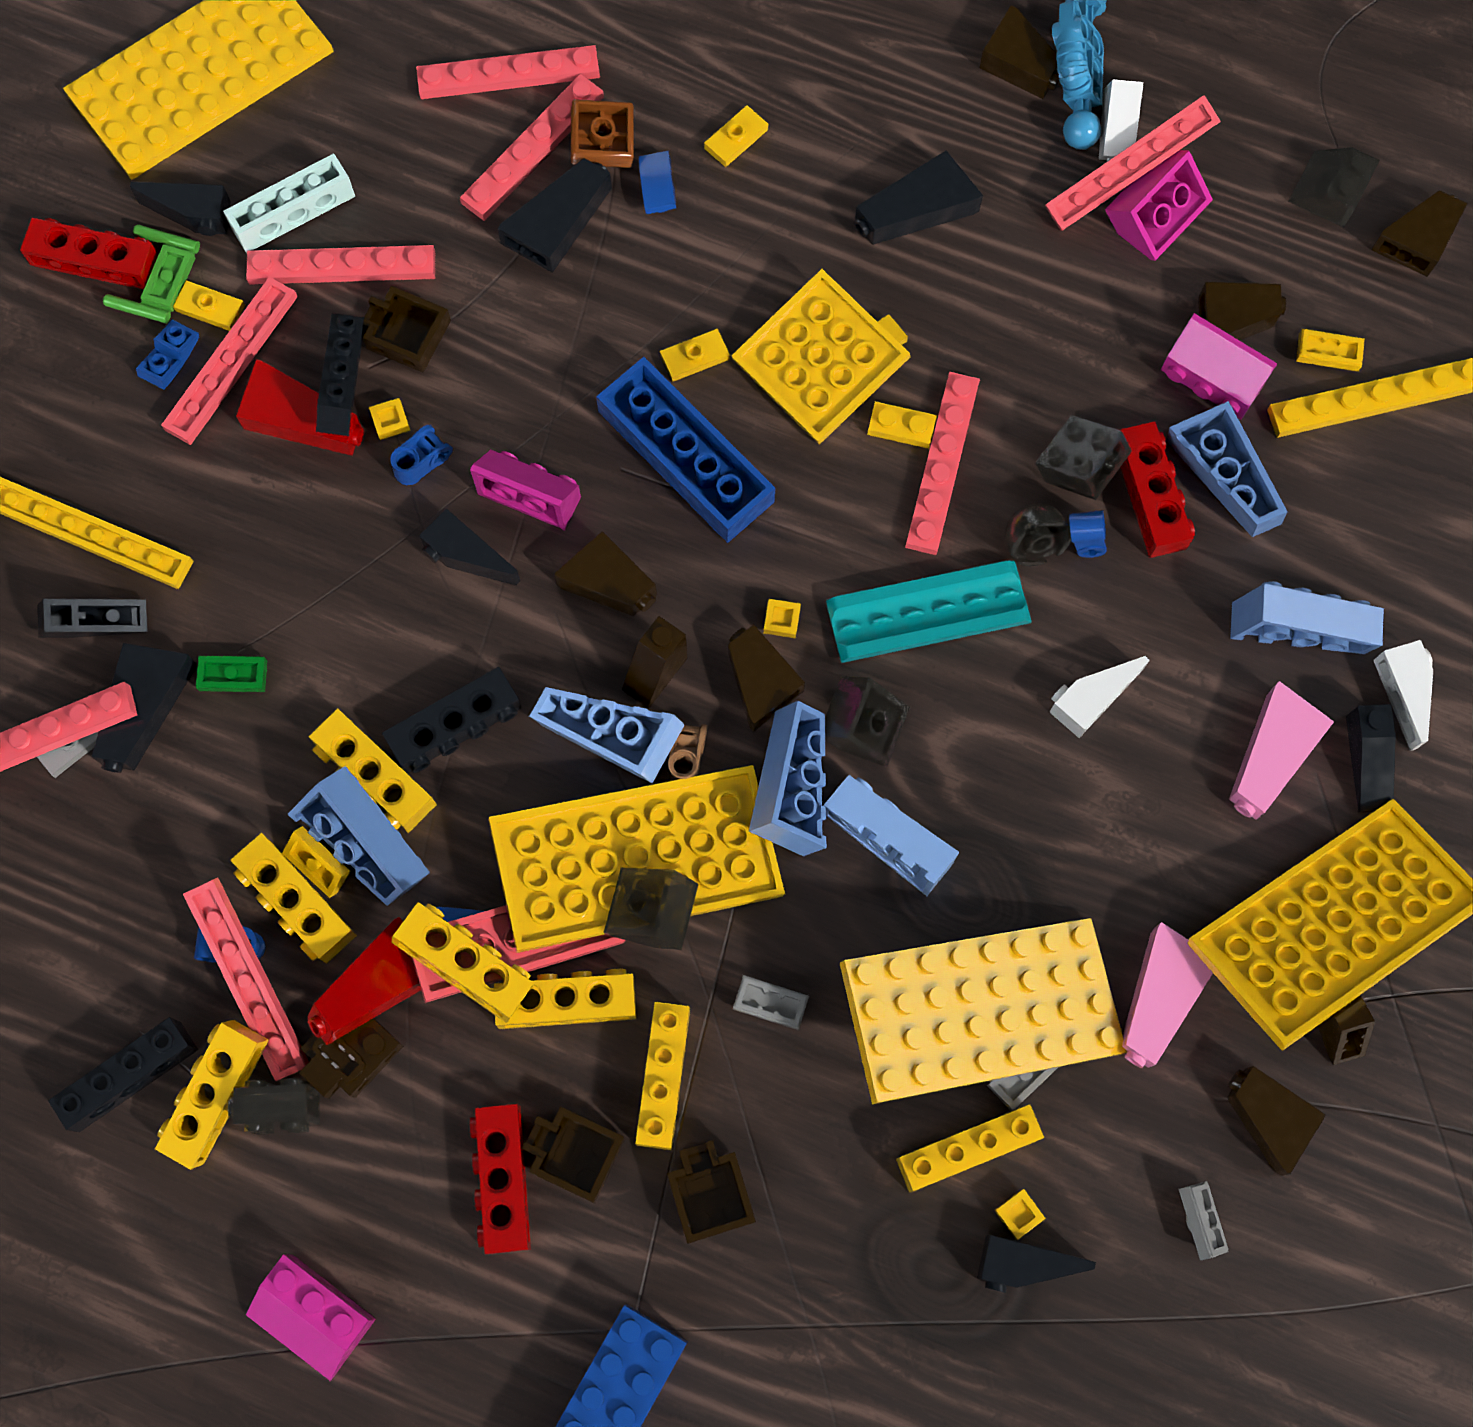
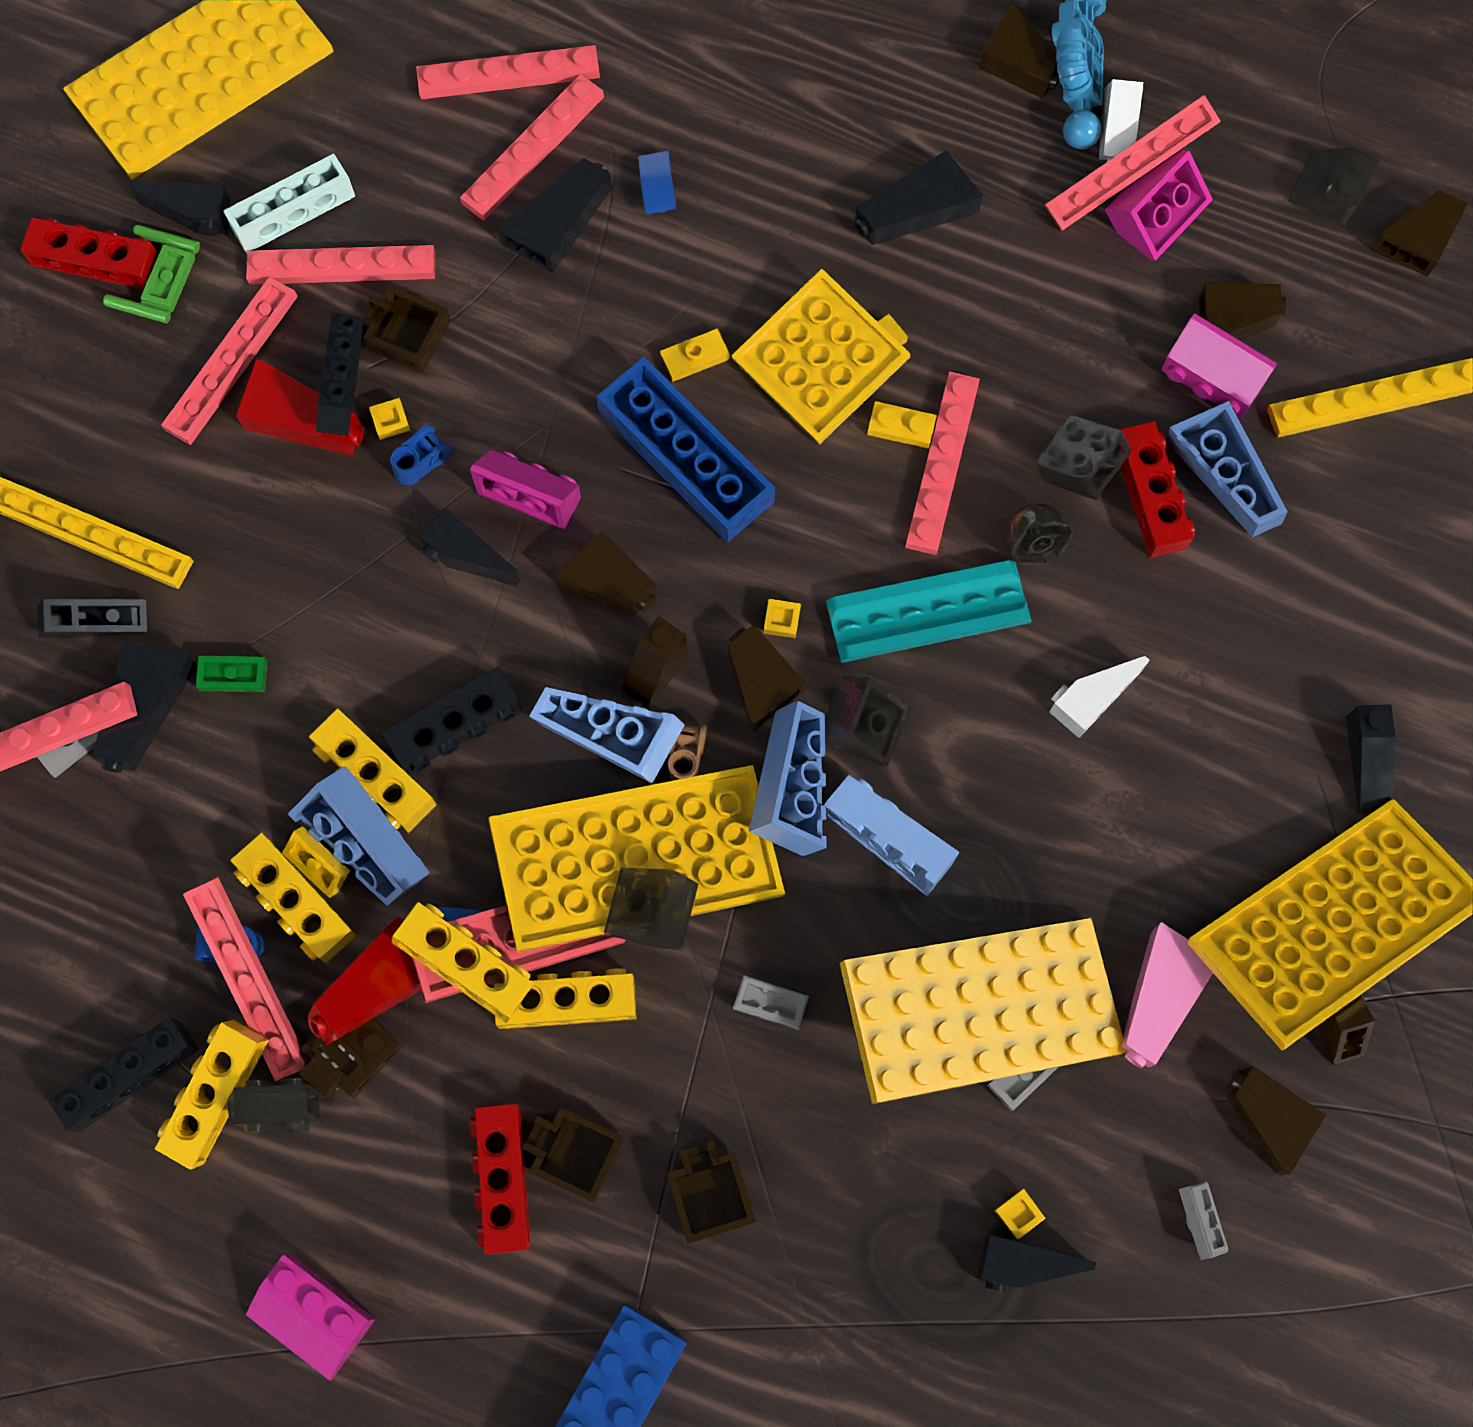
blue slope [136,320,199,390] -> none
yellow plate [173,280,245,331] -> none
dark orange brick [571,99,634,168] -> none
yellow brick [635,1002,690,1150] -> none
yellow plate [704,105,769,168] -> none
yellow brick [896,1105,1044,1193] -> none
blue piece [1069,510,1107,558] -> none
bright pink slope [1229,681,1334,820] -> none
medium blue wedge [1230,582,1384,654] -> none
yellow plate [1296,329,1365,372] -> none
white slope [1373,640,1433,751] -> none

